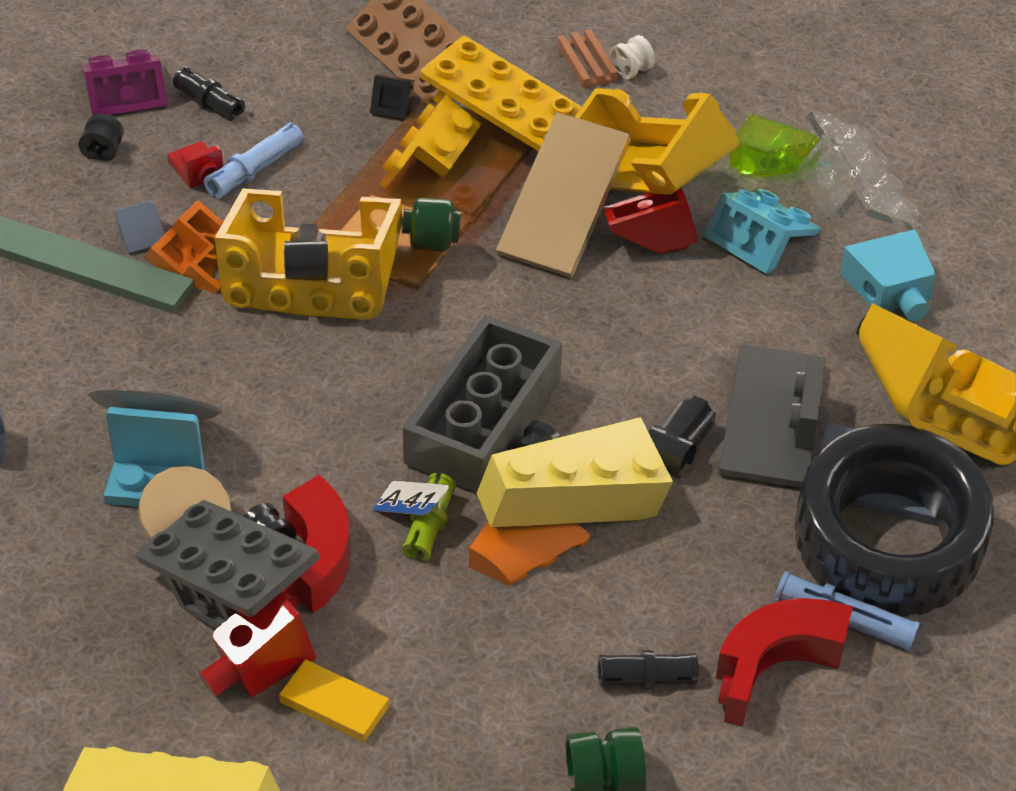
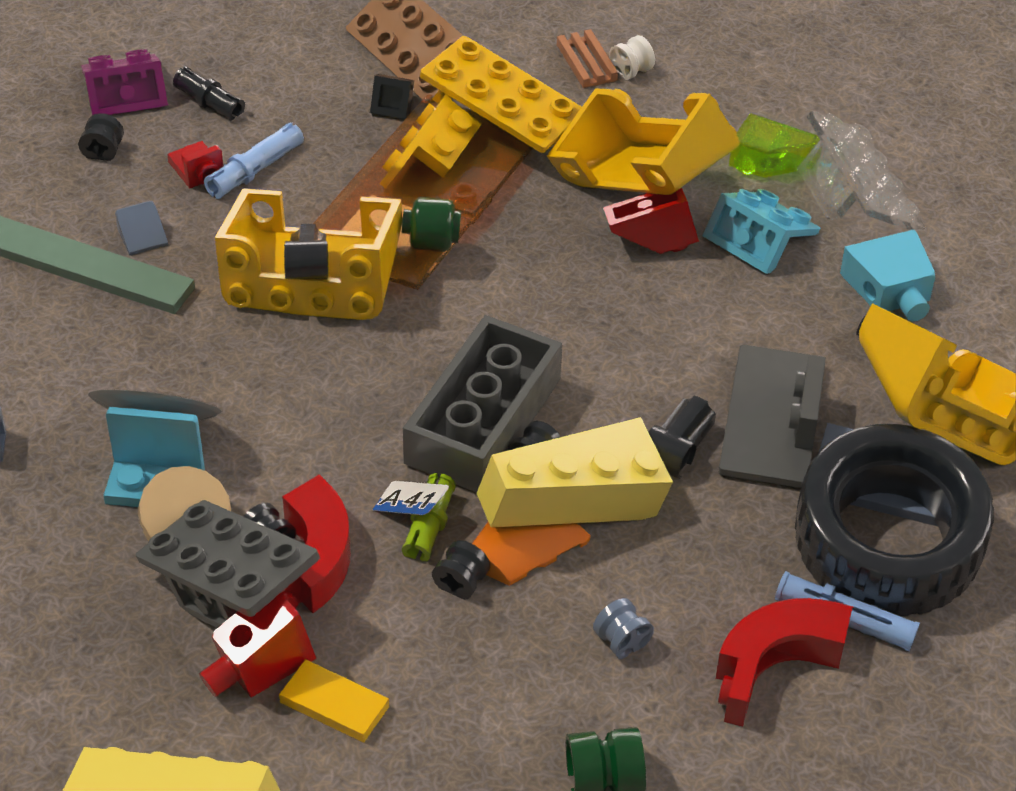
orange slope [144,200,223,294] -> none
tan tile [496,112,631,278] -> none
black pin [597,650,699,689] -> none
none -> black wheel [432,540,490,600]
none -> sand blue wheel [593,598,654,659]

